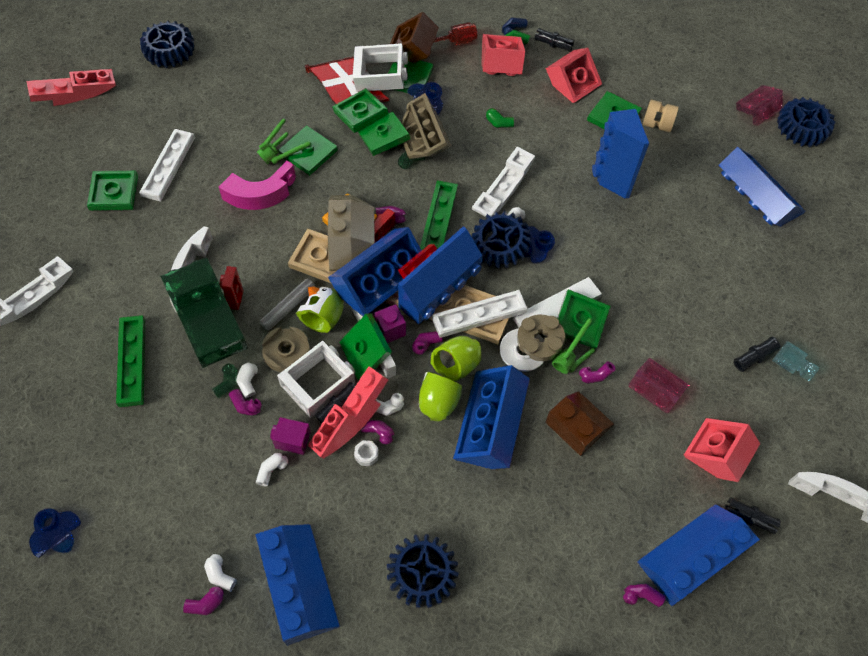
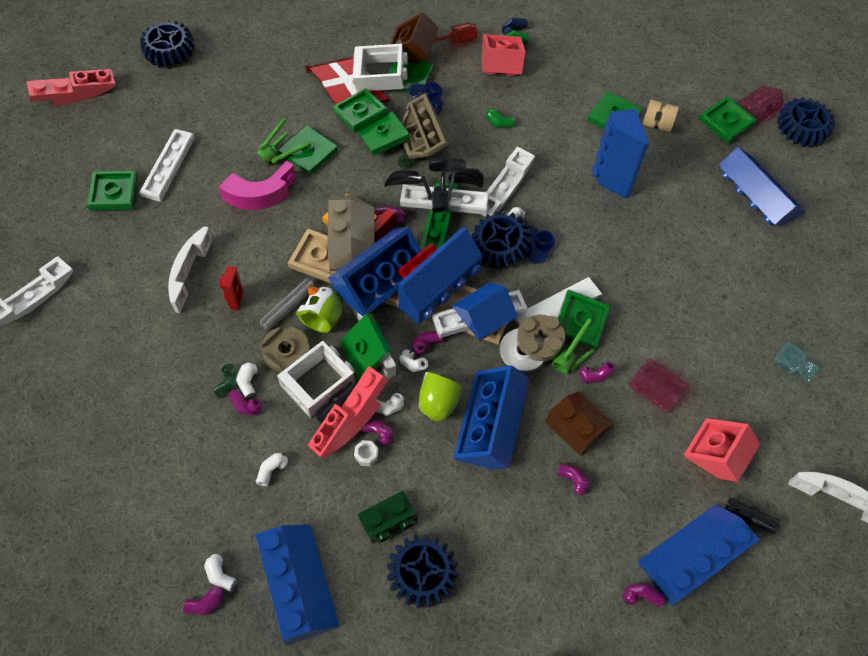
clear blue plate [29,508,81,558] -> none
green plate [116,315,146,407] -> none
clear green brick [160,257,248,368] -> none
magenta brick [270,417,311,455] -> none
magenta brick [375,304,406,343] -> none
lime piece [431,336,482,381] -> none
black pin [534,28,575,52] -> none
coral slope [545,48,602,103] -> none
black pin [733,336,781,372] -> none
none -> dark green bracket [357,491,418,543]
none -> black plant [385,157,484,213]
none -> white arm [399,350,428,372]
none -> white tile [400,184,489,215]
none -> blue slope [452,282,518,341]
none -> magenta arm [557,463,590,495]
none -> green plate [698,96,757,144]

